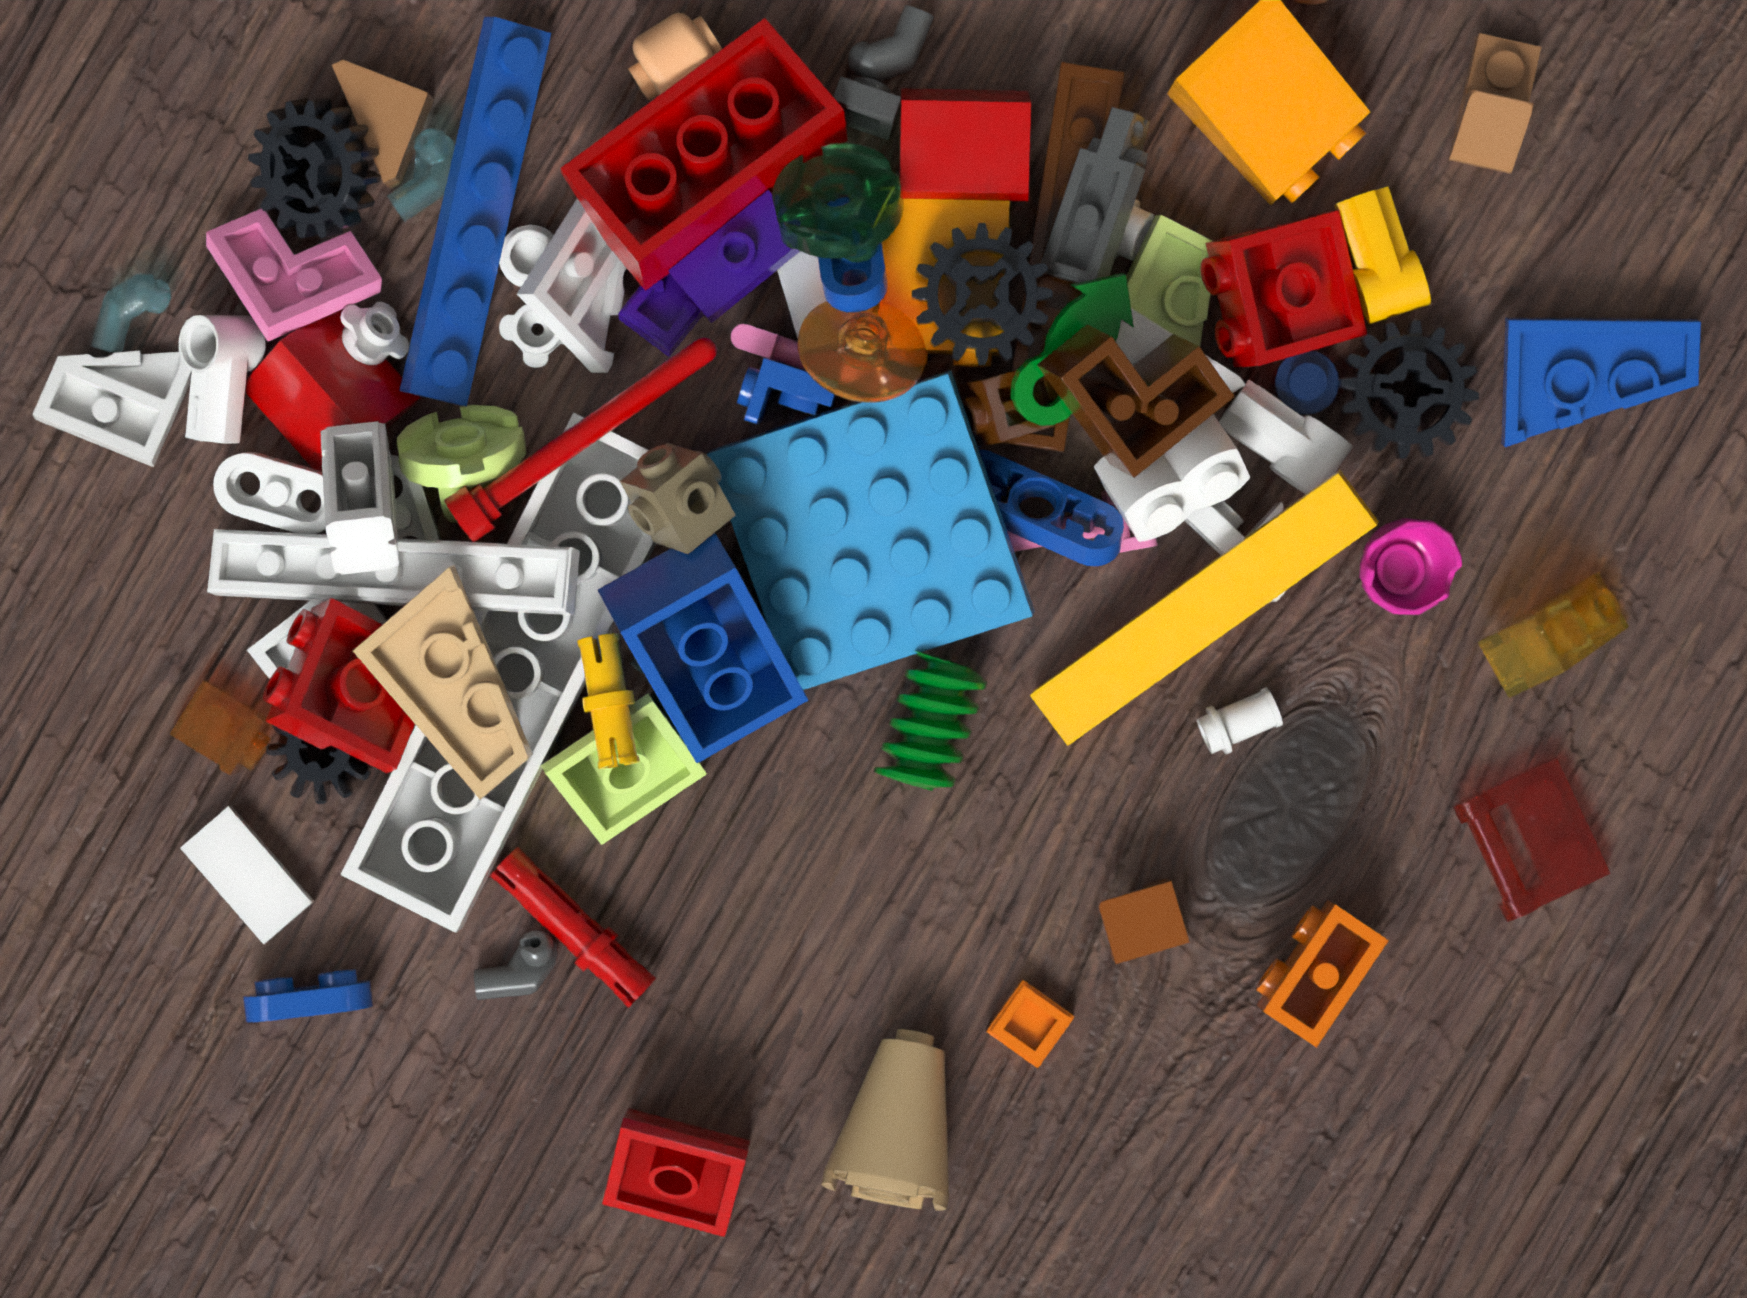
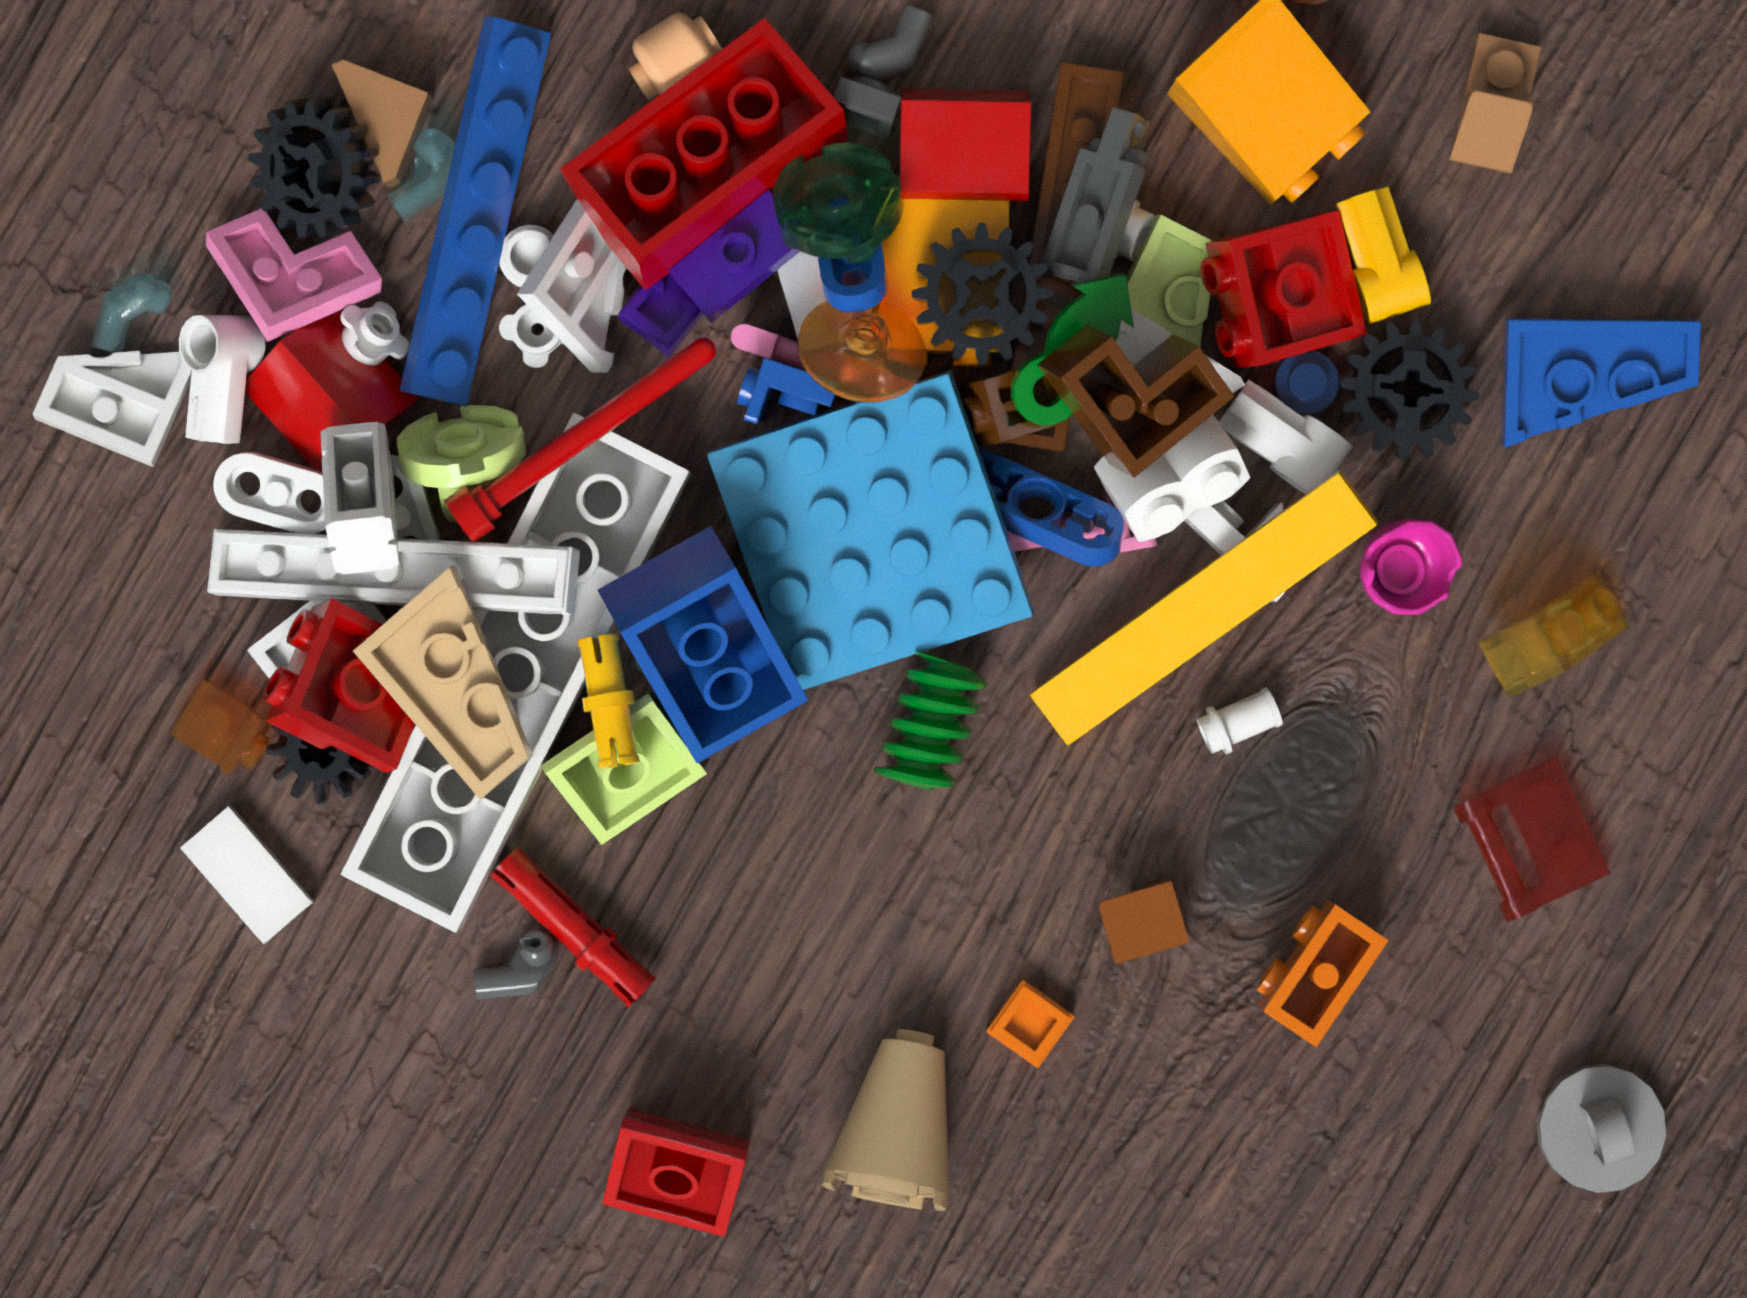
blue plate [243,969,373,1022] -> none
dark tan brick [619,443,736,554] -> none
none -> light grey tile [1536,1064,1667,1193]

